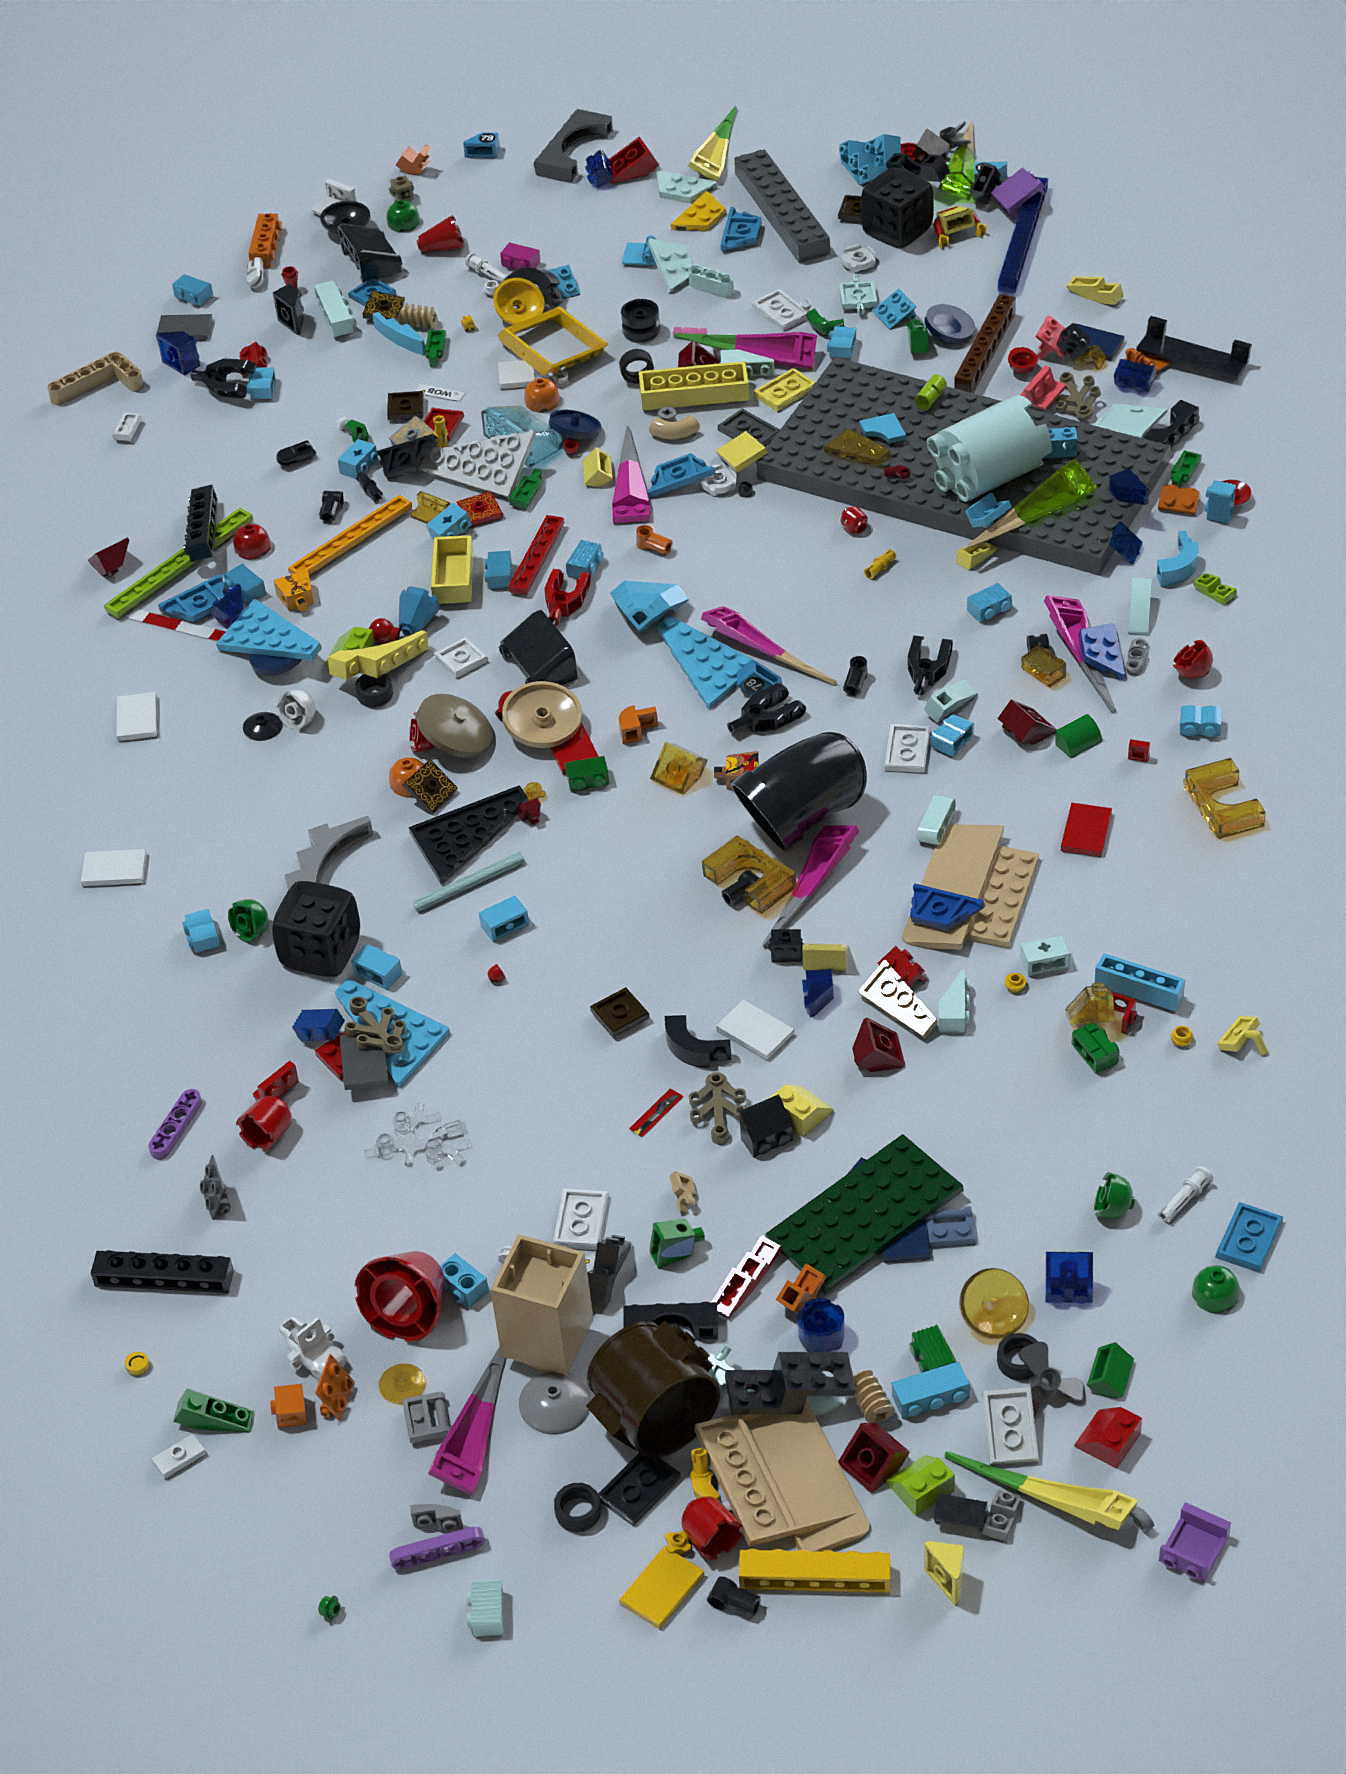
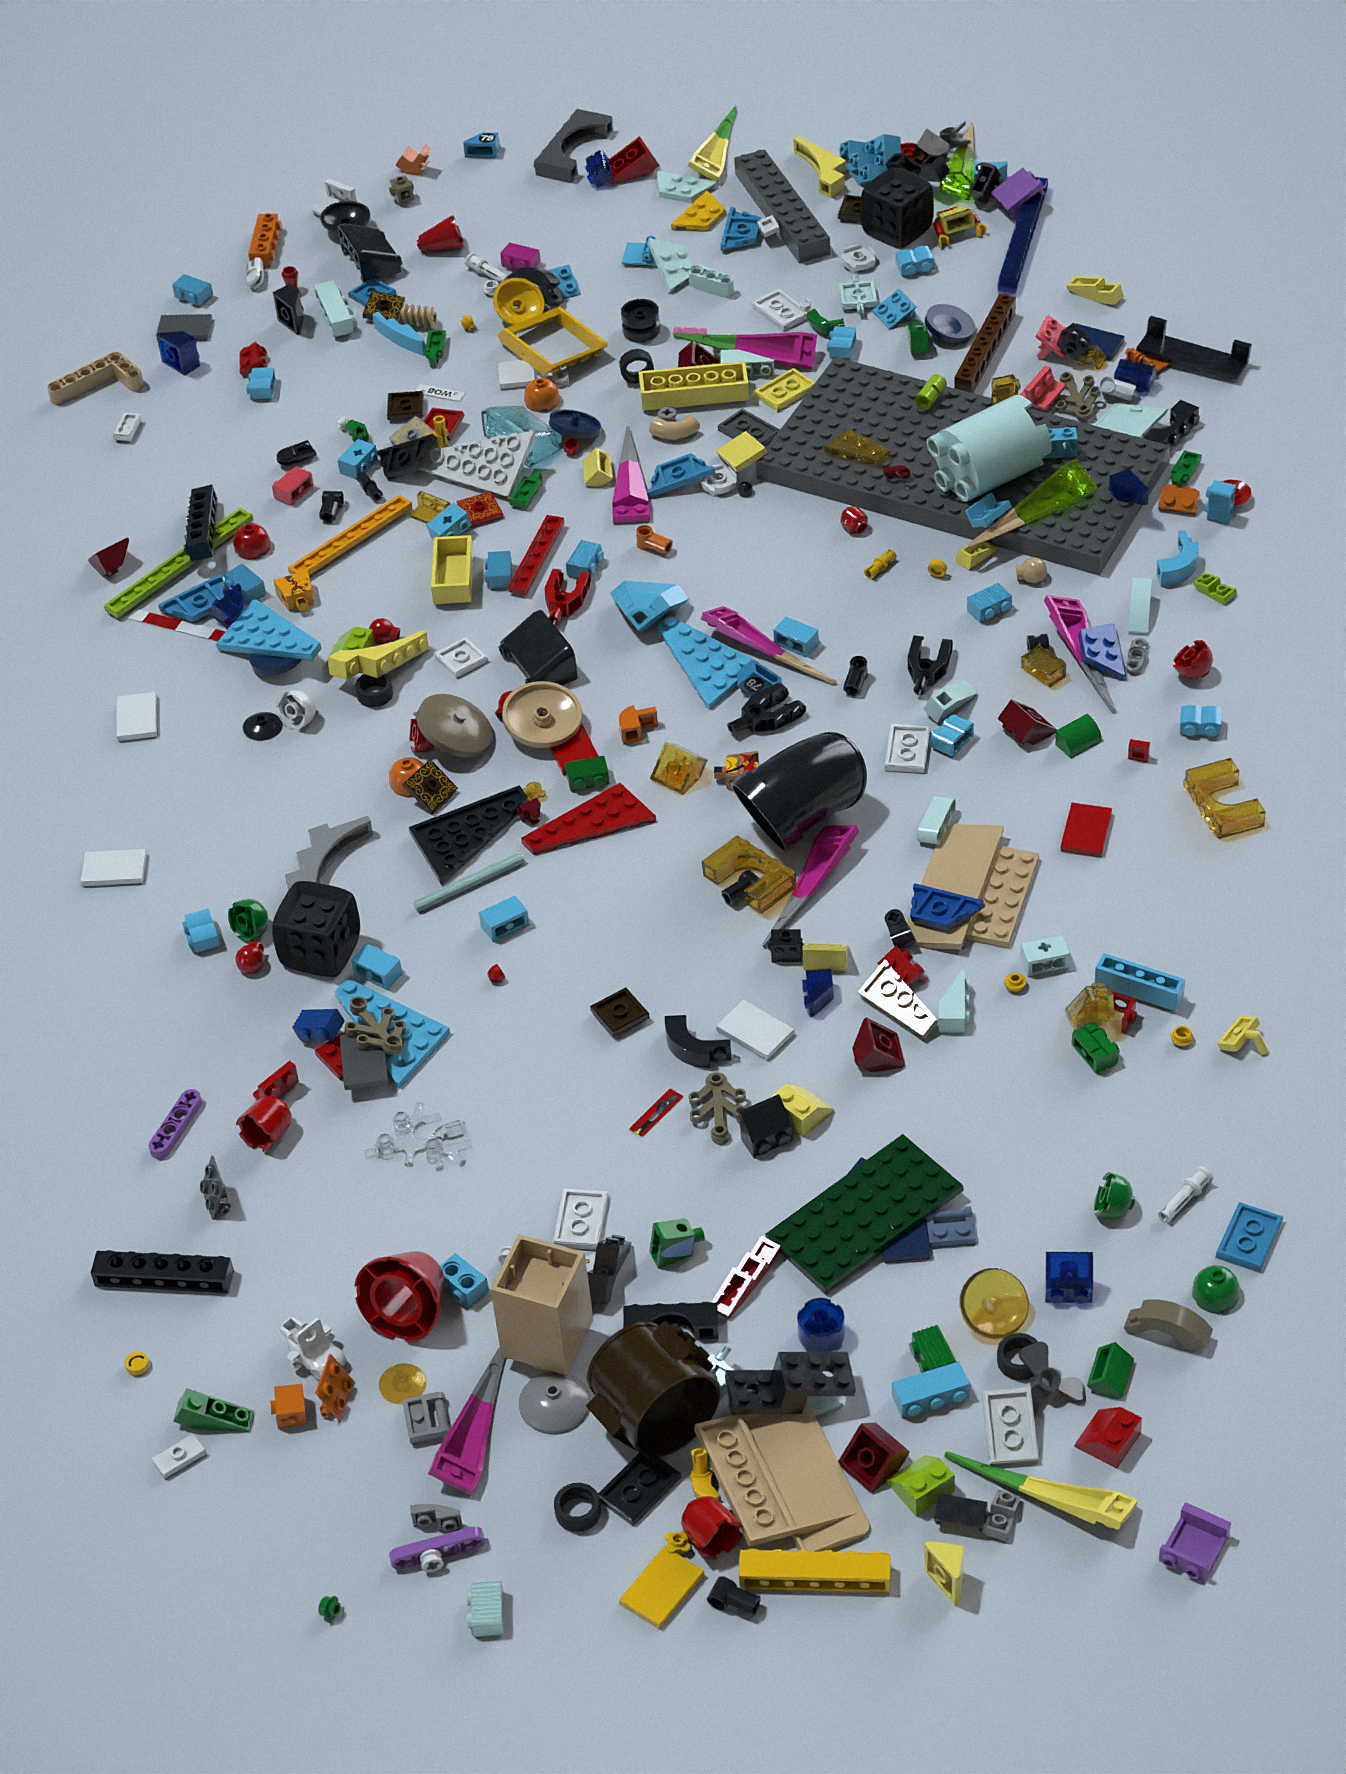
black piece [191,358,257,399] -> none
green cylinder [386,200,420,232] -> none
dark azure cone [399,586,440,636] -> none
tan plate [669,1171,697,1213] -> none
orange brick [775,1264,827,1314] -> none
tan piece [853,1370,895,1423] -> none
medium azure tile [859,413,906,444] -> none
red piece [1008,347,1038,374] -> none
clear blue piece [1109,521,1143,565] -> none
light grey tile [1131,1507,1154,1533] -> none
none -> red piece [235,941,265,974]
none -> coral brick [272,466,314,505]
none -> white bush [420,1549,444,1572]
none -> red wing [521,783,656,855]
none -> white panel [757,215,782,240]
none -> medium azure brick [773,617,819,657]
none -> light yellow arch [793,136,846,198]
none -> black piece [885,909,916,950]
none -> medium azure brick [896,246,935,276]
none -> yellow tile [928,559,948,577]
none -> clear yellow brick [991,374,1021,406]
none -> tan piece [1016,557,1047,584]
none -> white piece [1099,376,1136,401]
none -> dark tan arch [1124,1299,1213,1351]

